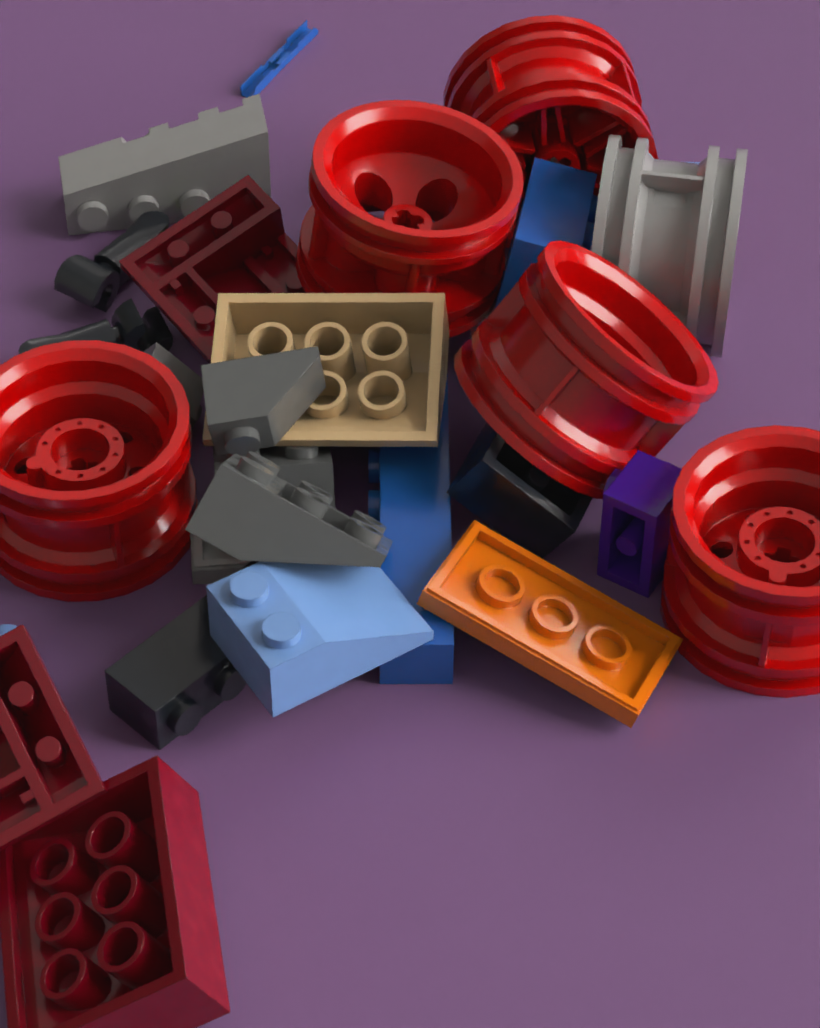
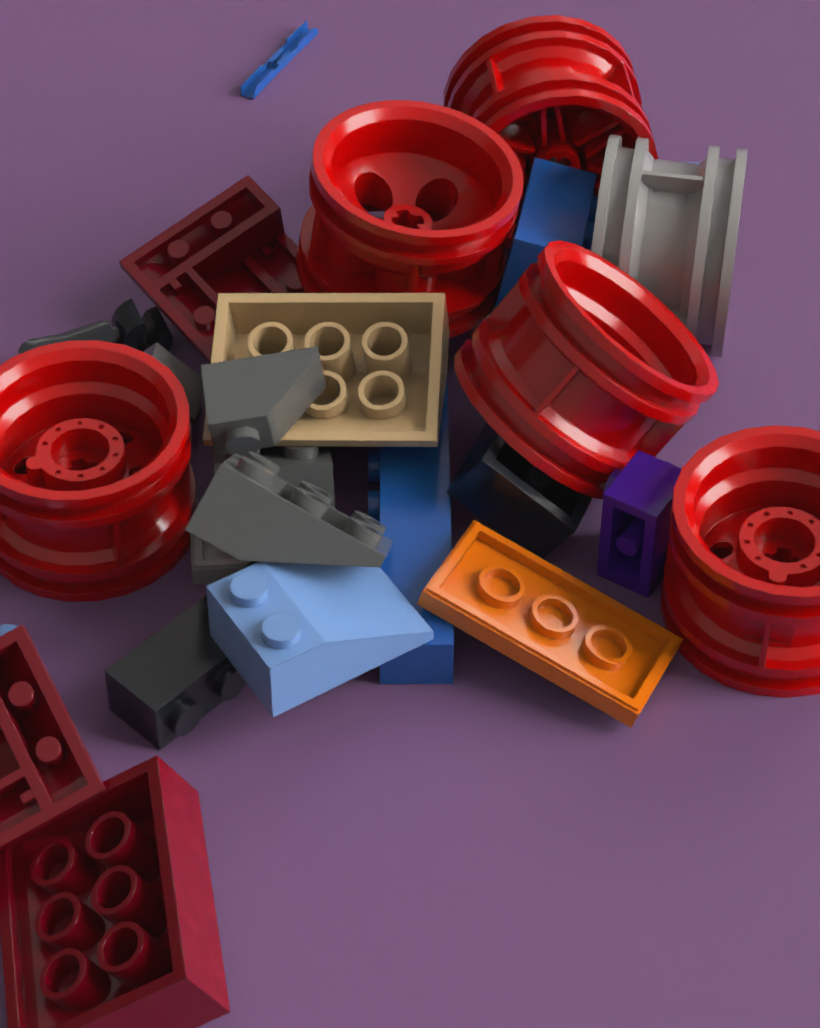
black piece [54,211,170,312] -> none
light grey wedge [58,94,271,235] -> none

